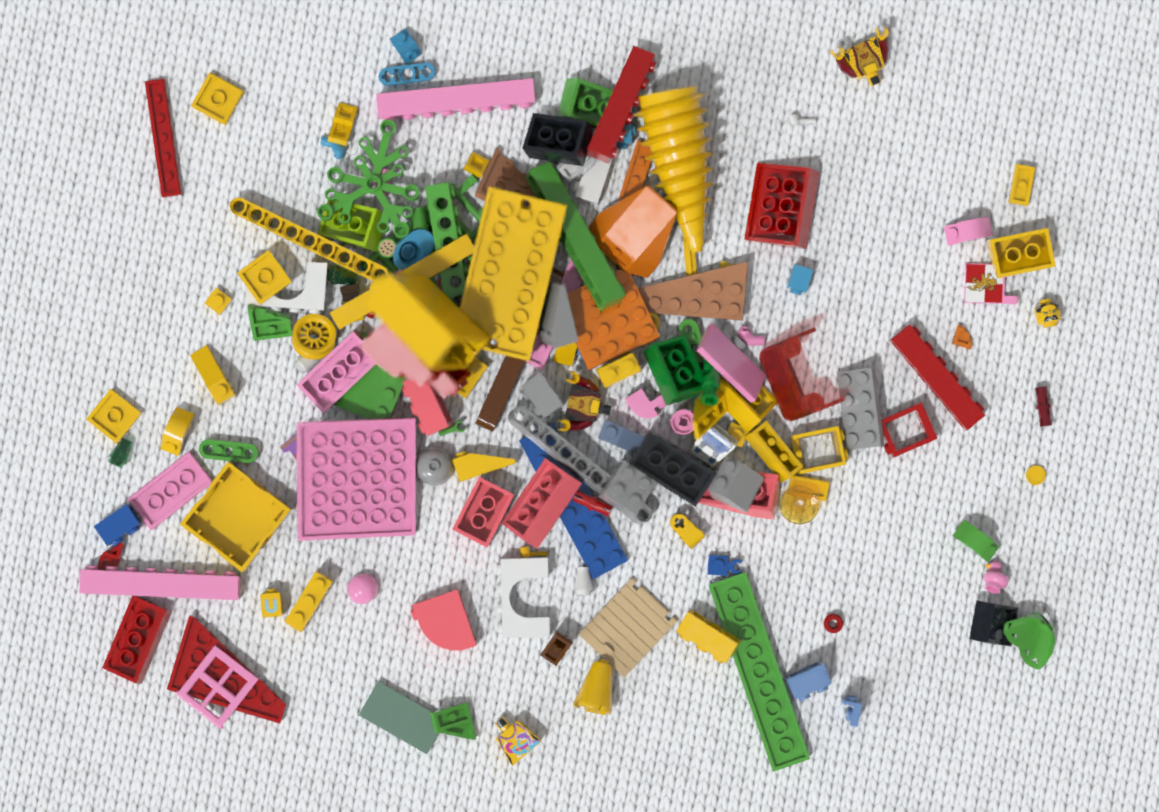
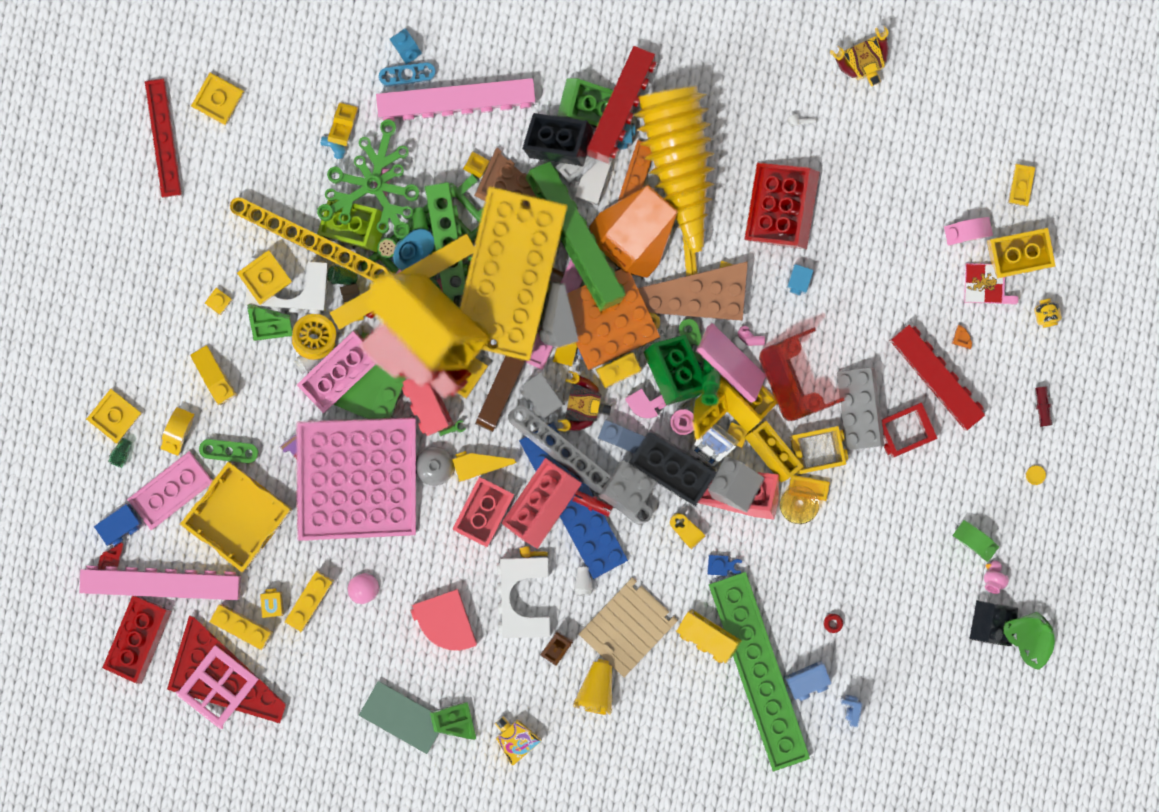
none -> yellow brick [209,603,273,650]

